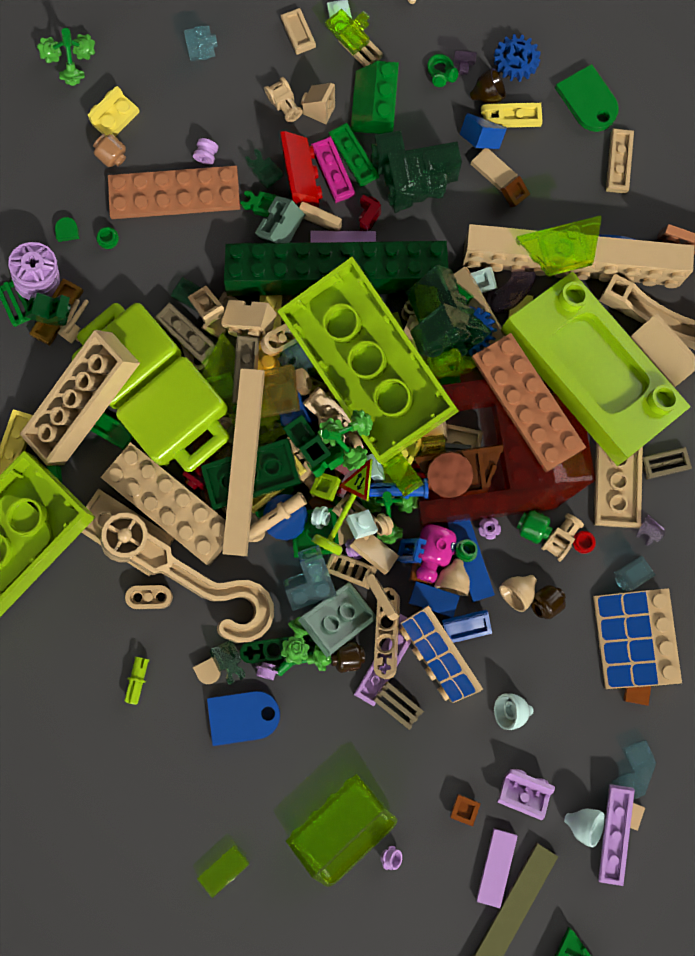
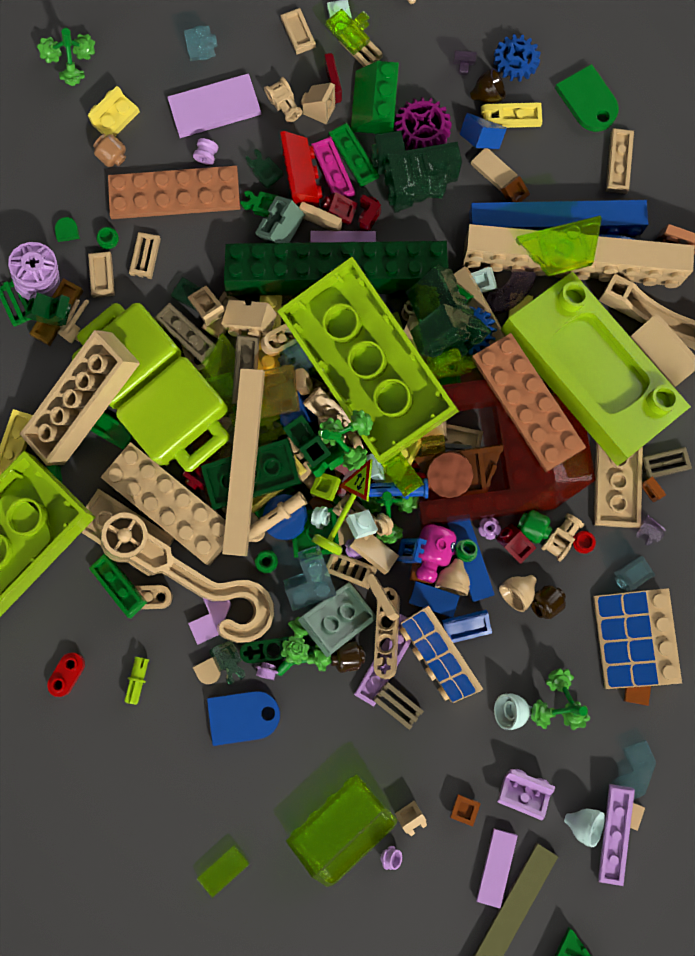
green piece [428,54,458,87] -> none
none -> red plate [47,653,85,697]
none -> tan tile [88,252,115,298]
none -> green tile [89,554,148,618]
none -> tan tile [129,232,161,279]
none -> lavender tile [167,73,261,138]
none -> lavender tile [188,598,232,645]
none -> green plate [255,550,278,573]
none -> dark red bracket [321,192,358,225]
none -> dark red tile [325,53,342,104]
none -> magenta gear [394,96,452,156]
none -> tan tile [395,801,427,836]
none -> blue brick [469,200,648,236]
none -> dark red bracket [496,524,537,564]
none -> bright green plant [531,668,590,730]
none -> dark orange tile [642,476,667,502]

